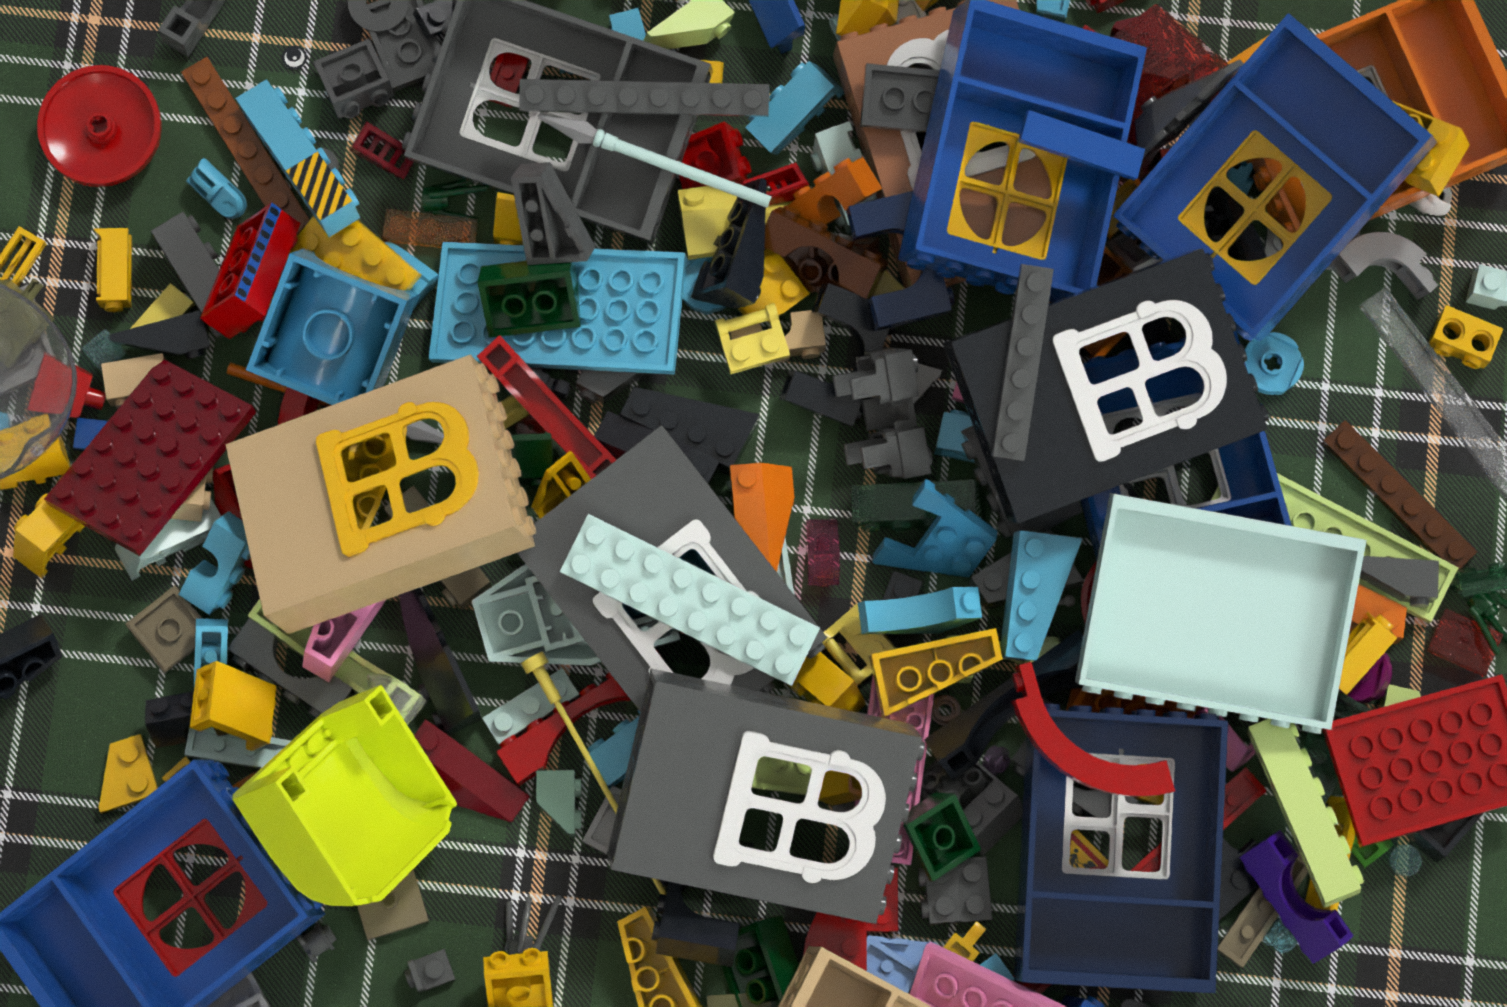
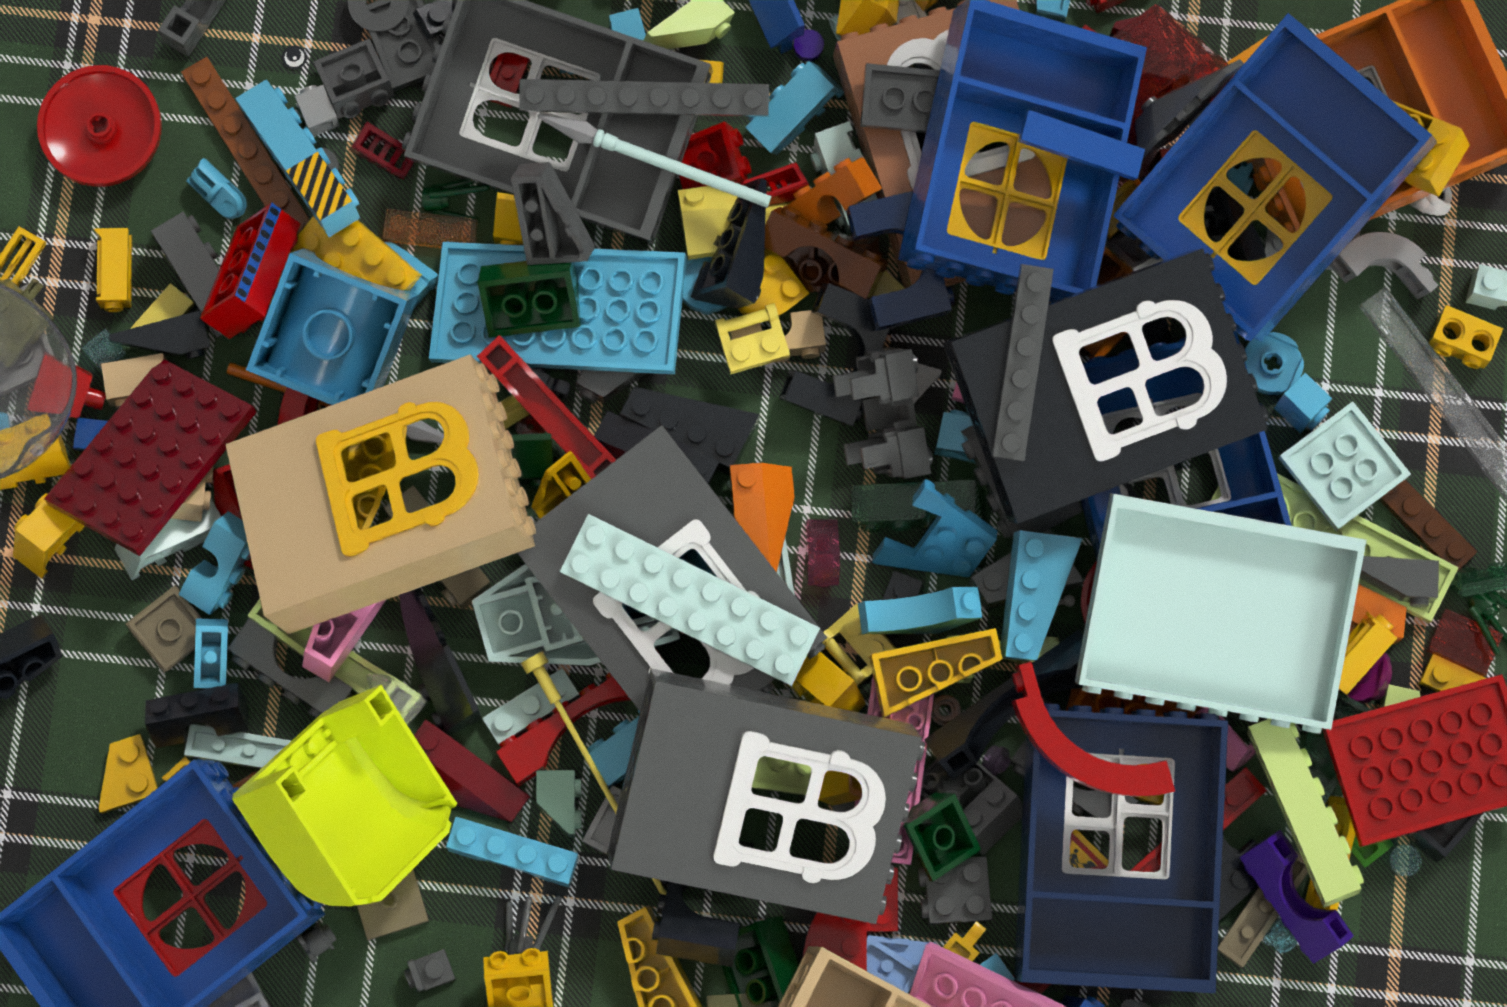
yellow panel [190,661,276,751] -> none
none -> light grey brick [295,85,339,137]
none -> medium azure arch [446,817,579,888]
none -> dark purple tile [793,29,824,62]
none -> medium azure brick [1274,373,1332,434]
none -> light aqua plate [1278,401,1411,531]
none -> yellow plate [1419,654,1487,692]

